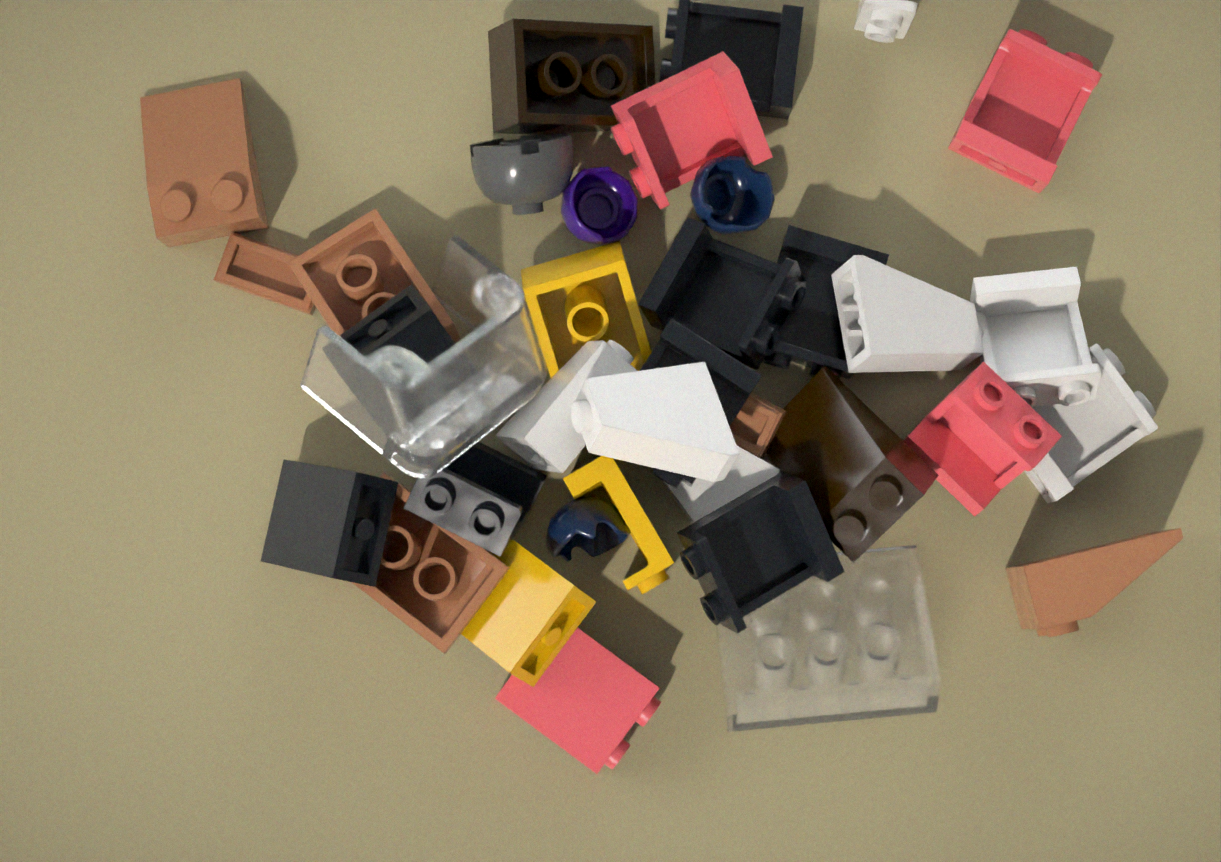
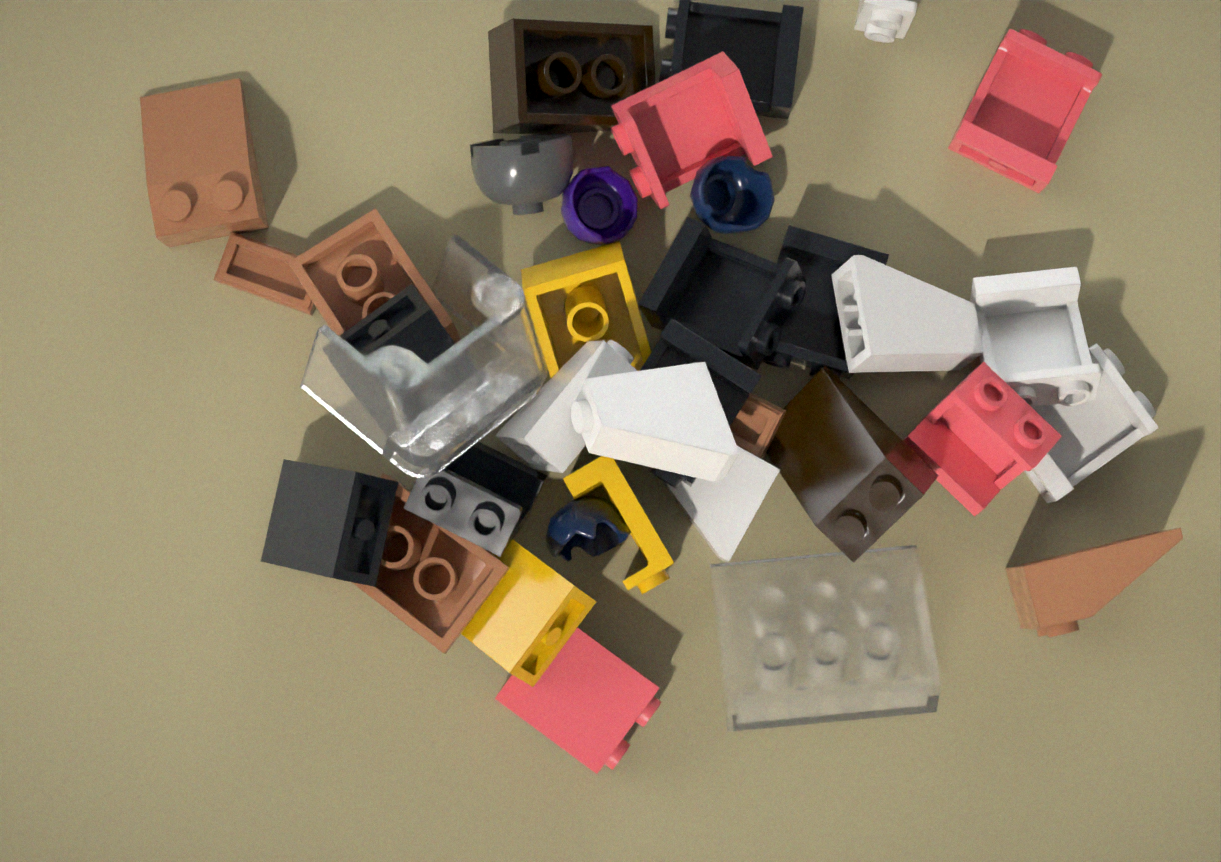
black panel [677,472,845,634] -> none

